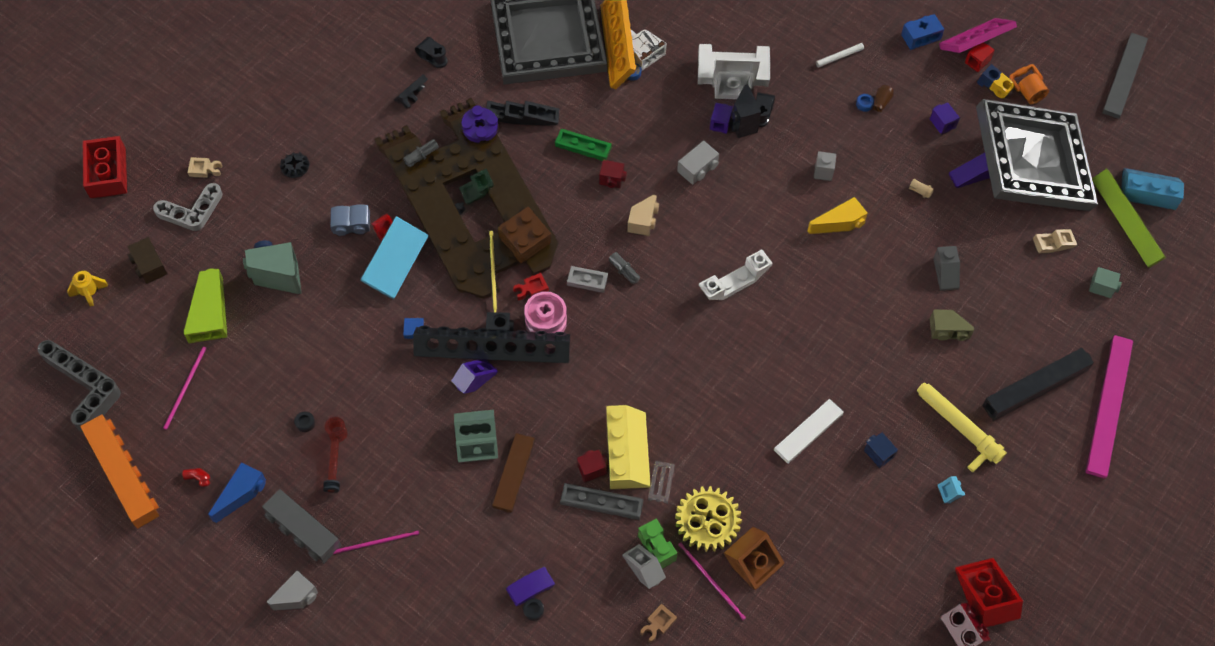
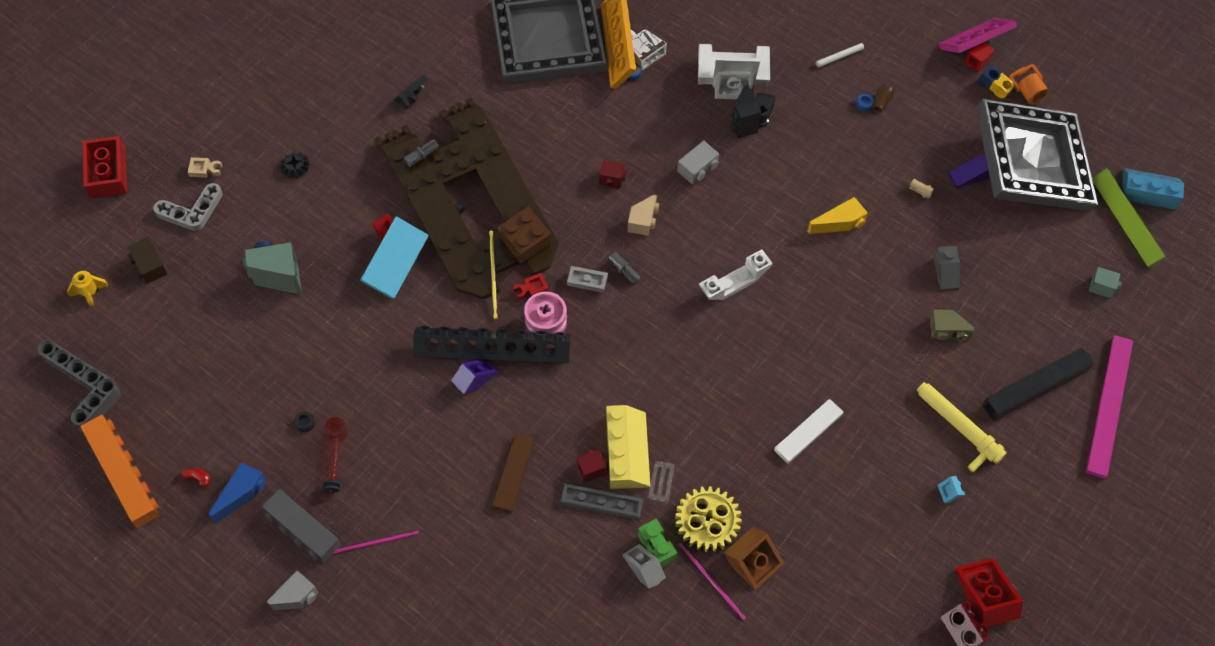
dark pink piece [163,347,206,430] -> none
lime slope [184,269,227,343] -> none
sand blue brick [331,205,370,236] -> none
blue tile [403,318,424,339] -> none
black piece [415,36,448,68] -> none
sand green piece [454,410,498,462] -> none
clear green slope [459,169,494,205] -> none
dark purple plate [462,106,498,142] -> none
black slope [485,100,559,126] -> none
black brick [486,312,514,332] -> none
dark purple slope [506,567,555,606] -> none
black tile [523,598,544,621] -> none
green plate [555,129,612,161] -> none
medium nougat plate [640,604,677,643] -> none
dark purple brick [710,103,733,134] -> none
light grey brick [814,151,836,181] -> none
dark blue brick [864,432,898,468] -> none
blue brick [901,14,944,50] -> none
dark purple brick [930,102,960,135] -> none
tan slope [1033,229,1077,253] -> none
dark grey tile [1102,33,1148,119] -> none

